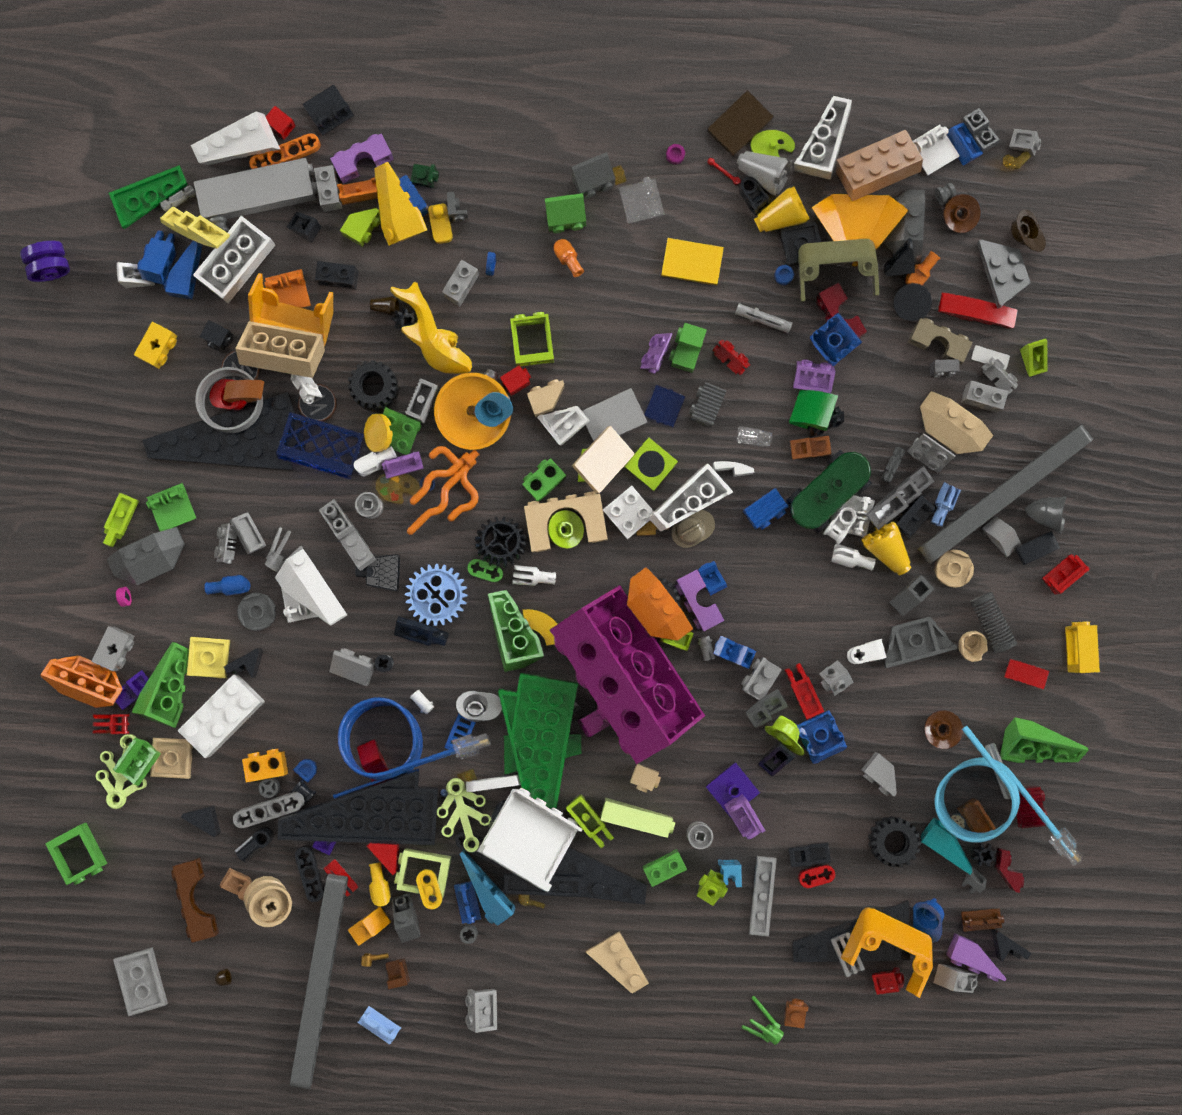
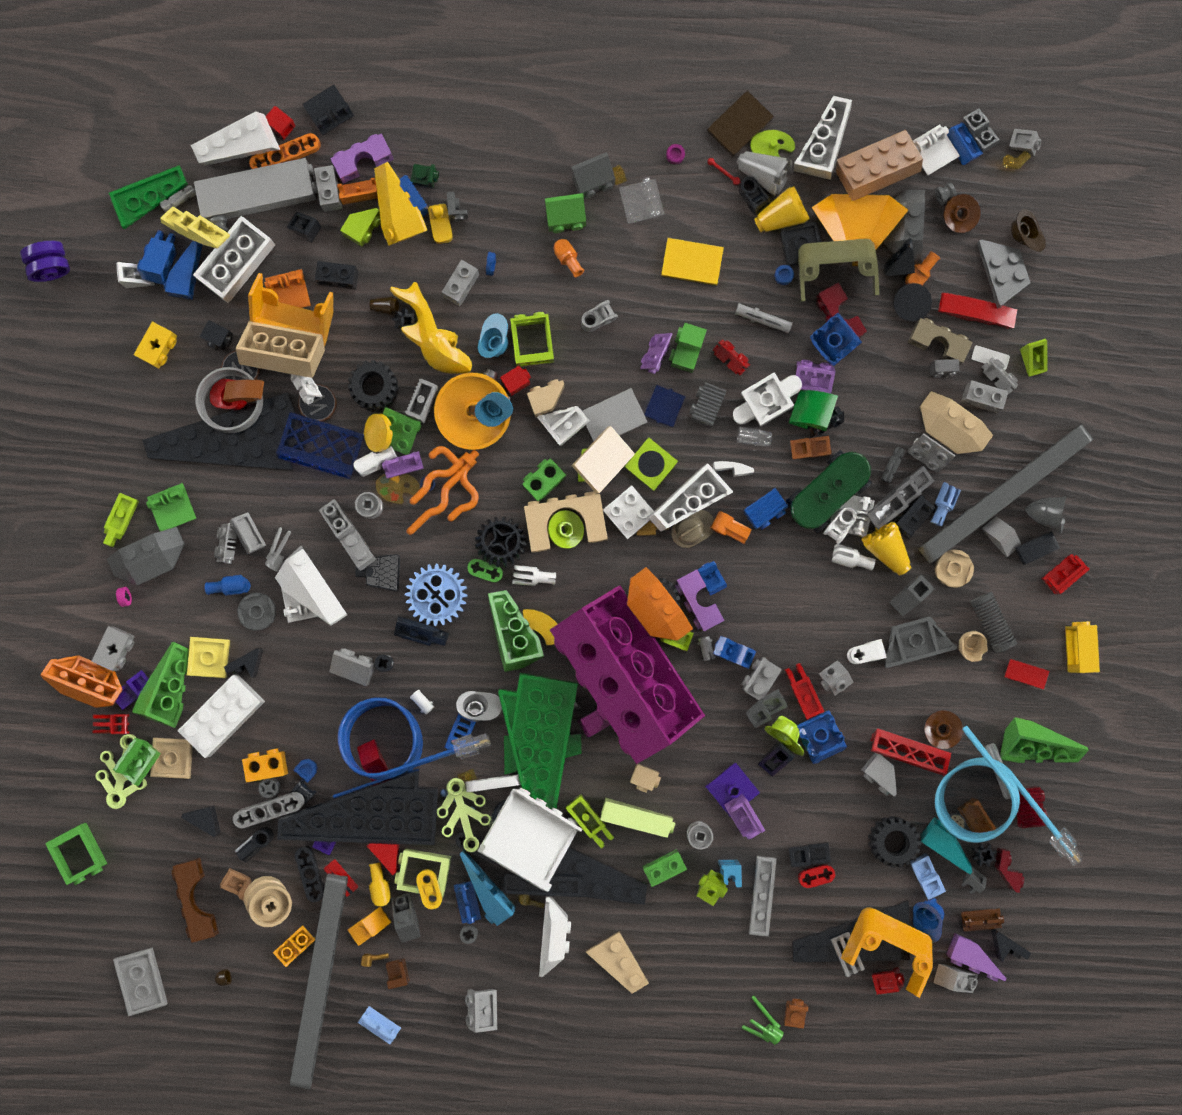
none -> light orange slope [273,925,315,967]
none -> dark azure piece [478,313,509,358]
none -> white wedge [539,896,571,977]
none -> light grey piece [581,300,618,332]
none -> orange piece [710,511,752,544]
none -> white brick [733,372,802,427]
none -> red fence [870,728,951,776]
none -> light blue slope [910,853,946,900]

